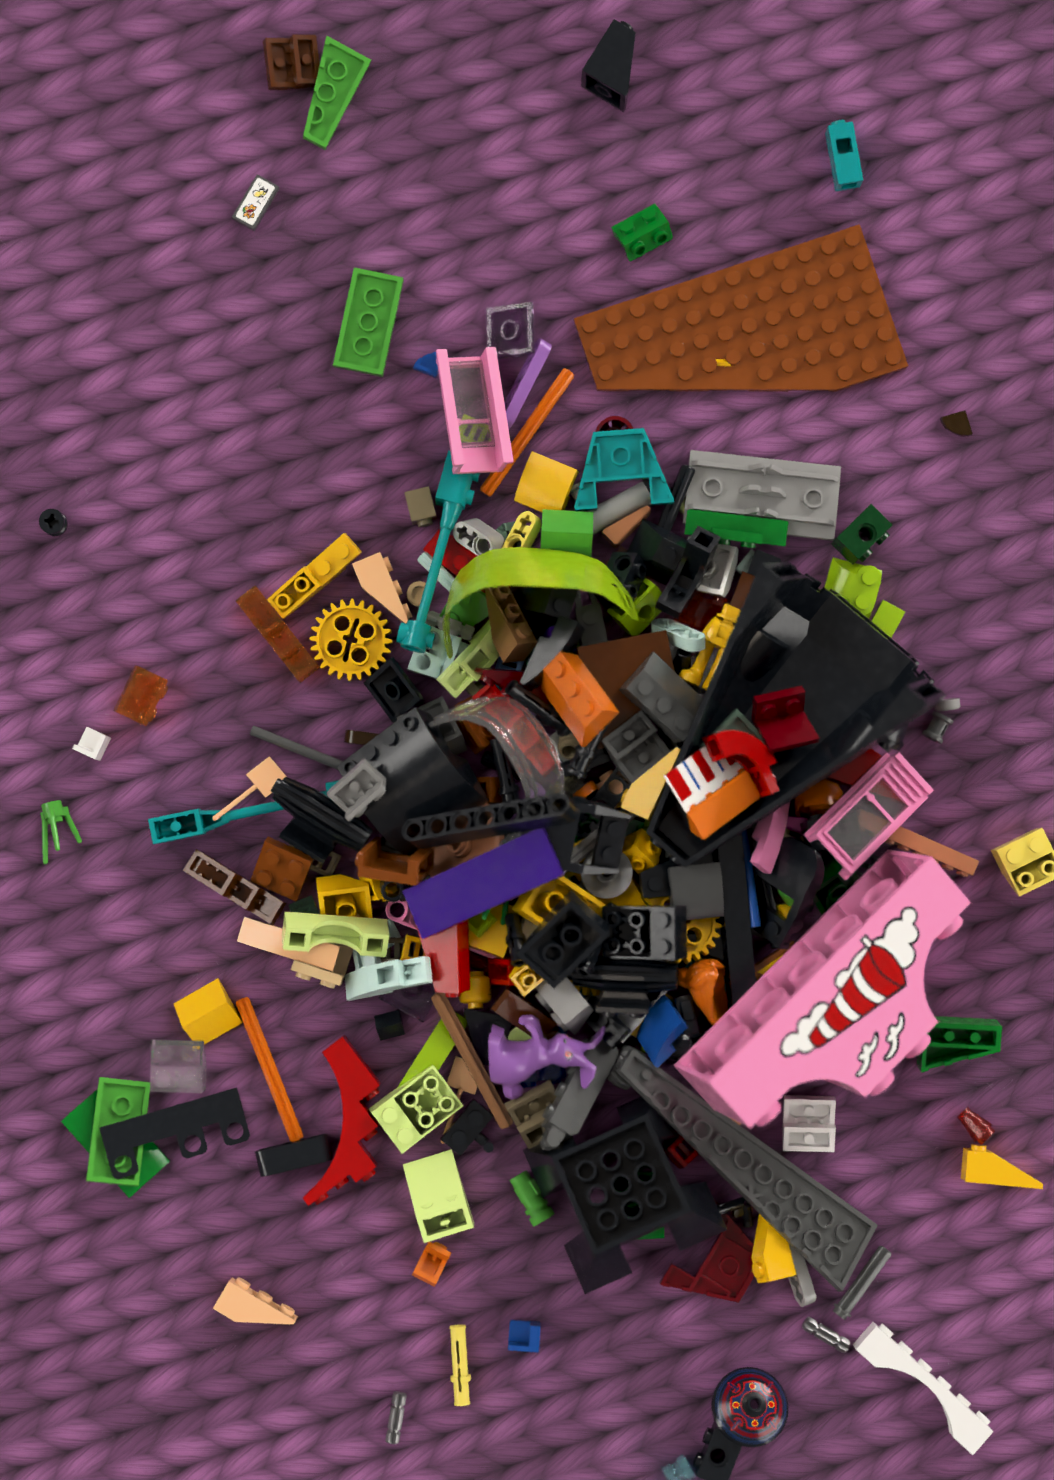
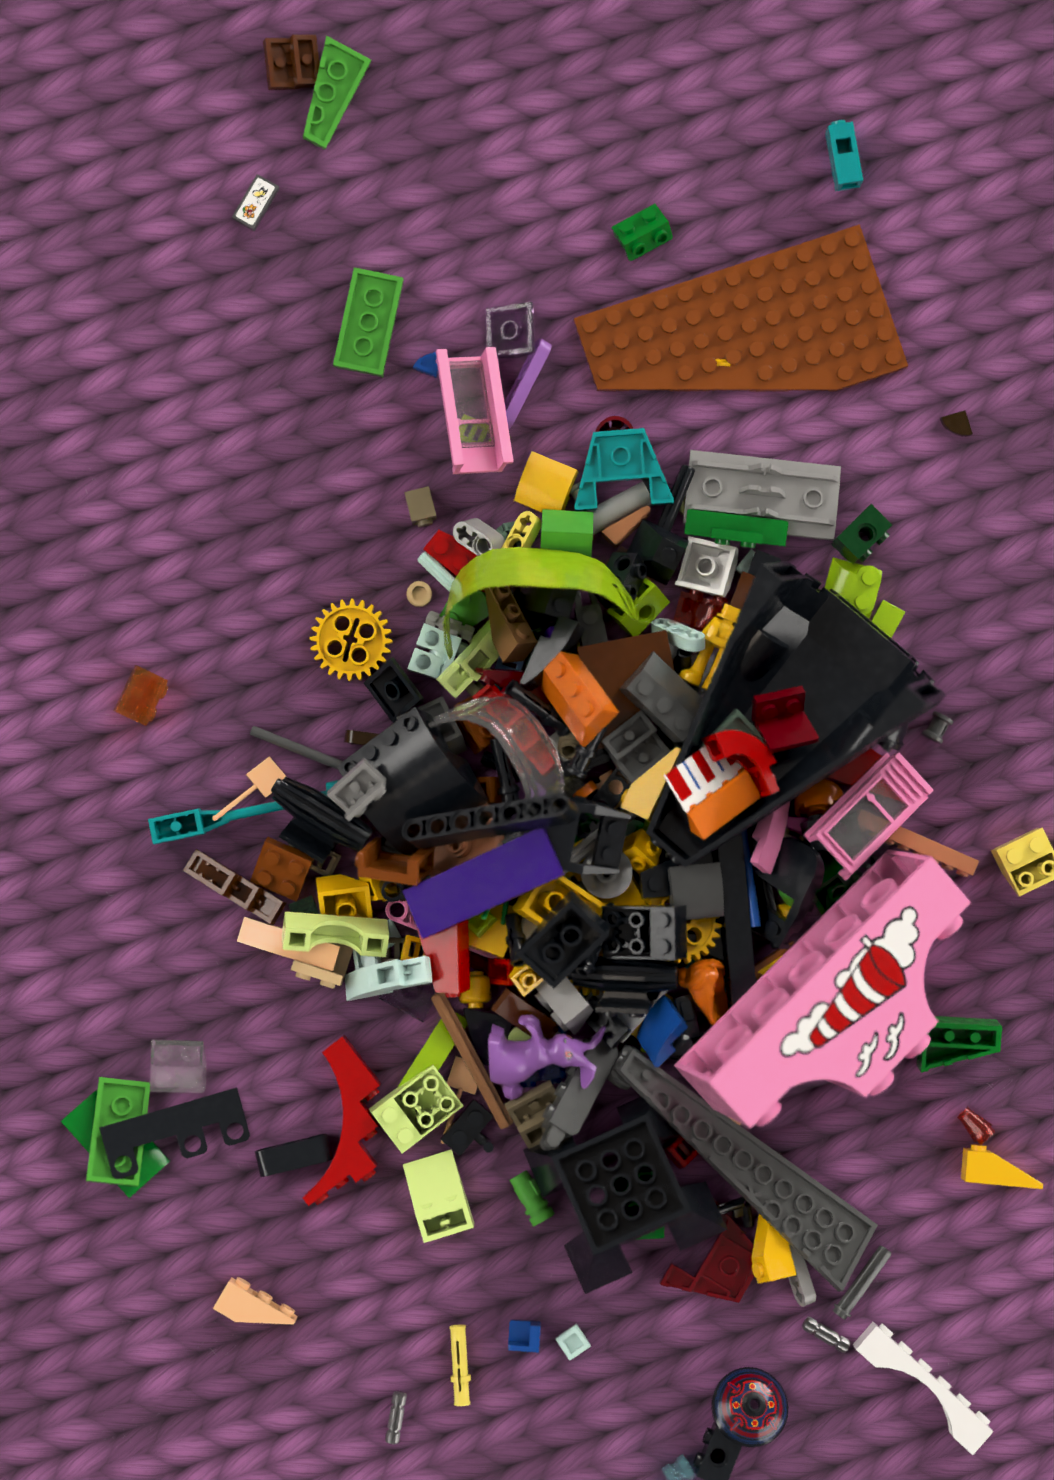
black wheel [39,509,68,536] -> none
bright green plant [40,800,82,864] -> none
white panel [72,727,111,761] -> none
yellow slope [174,978,243,1048] -> none
clear orange slope [236,585,320,683] -> none
orange axle [236,997,304,1142] -> none
yellow slope [267,533,362,619] -> none
light nougat slope [352,552,412,624] -> none
black slope [374,1010,405,1041] -> none
teal bar [396,450,480,653] -> none
orange bracket [412,1242,451,1287] -> none
orange axle [480,368,574,497] -> none
black slope [581,19,636,112] -> none
black arch [655,526,721,619] -> none
white slope [782,1095,836,1152] -> none
light grey tile [935,698,960,711] -> none
none -> light aqua tile [555,1323,591,1361]

